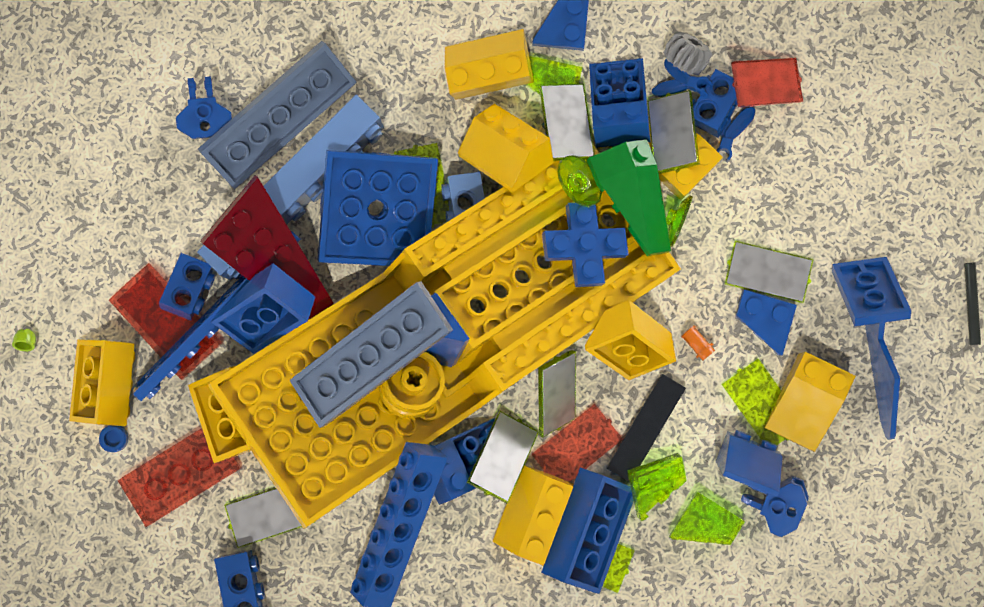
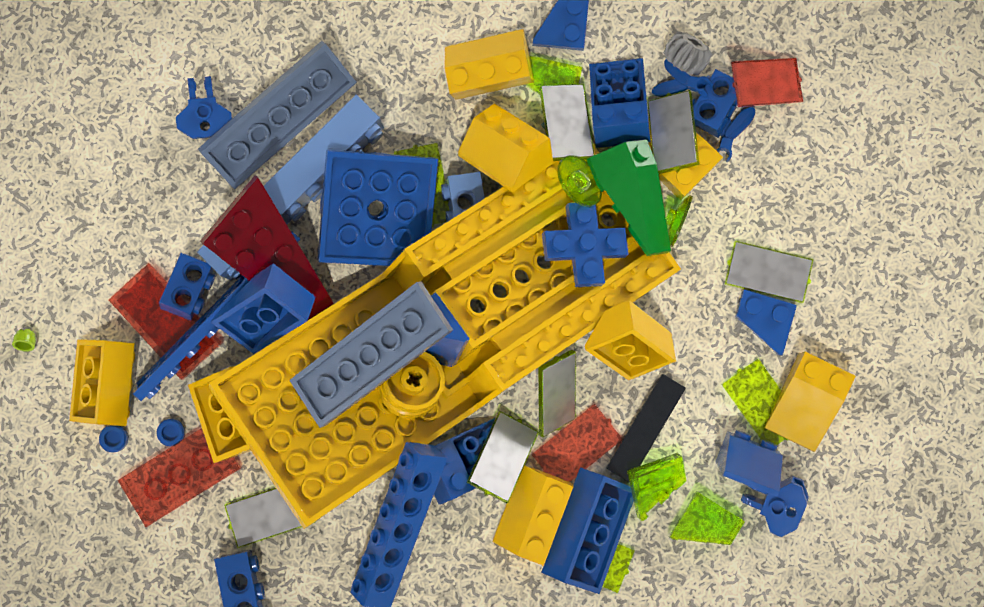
orange pin [681,325,715,361] -> none
blue piece [832,257,912,440] -> none
pearl dark grey bar [964,262,981,345] -> none
none -> blue tile [157,419,185,447]

